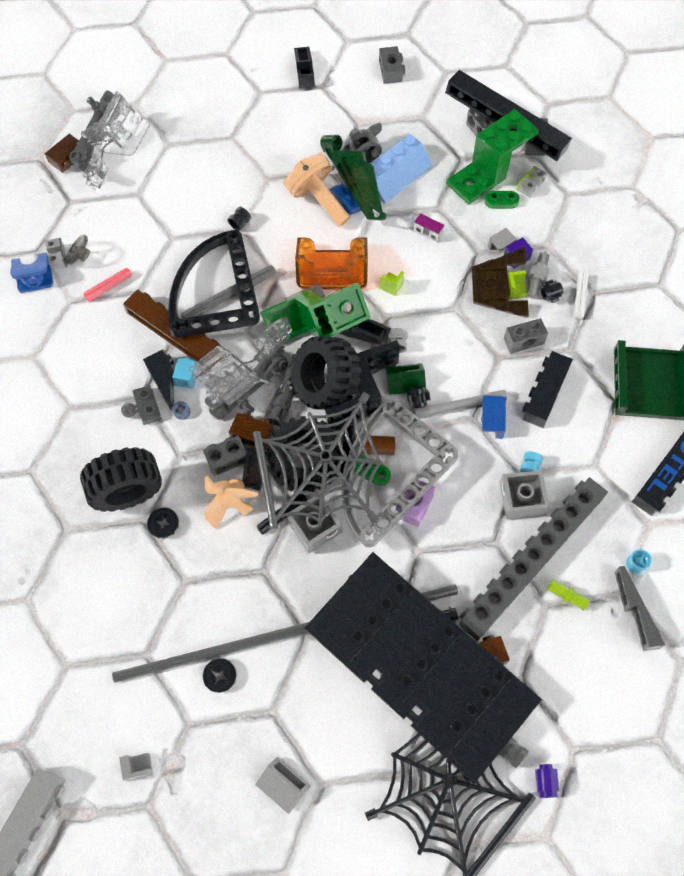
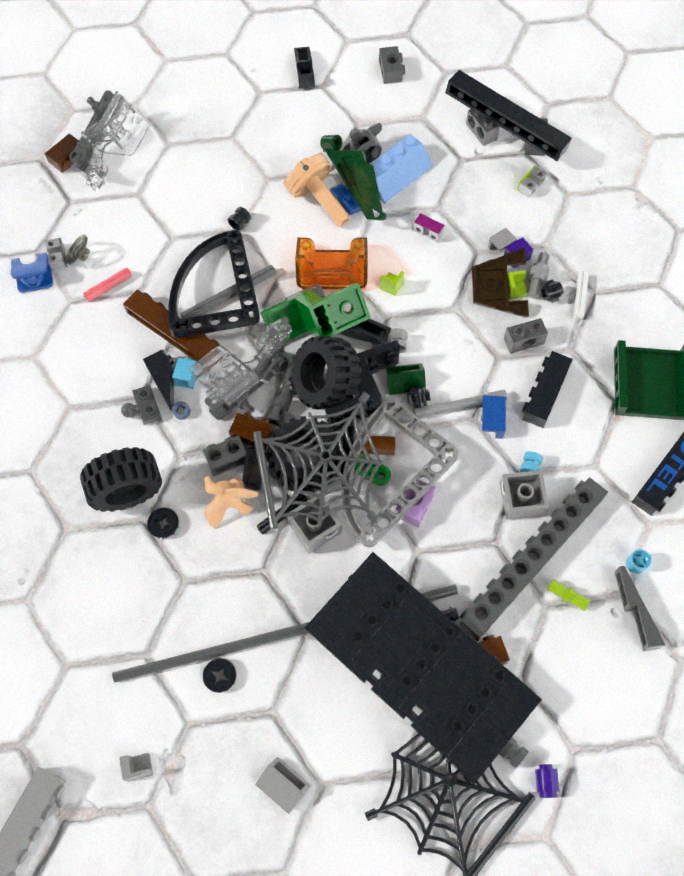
green bracket [446,109,539,205] -> none
green plate [485,191,520,209] -> none

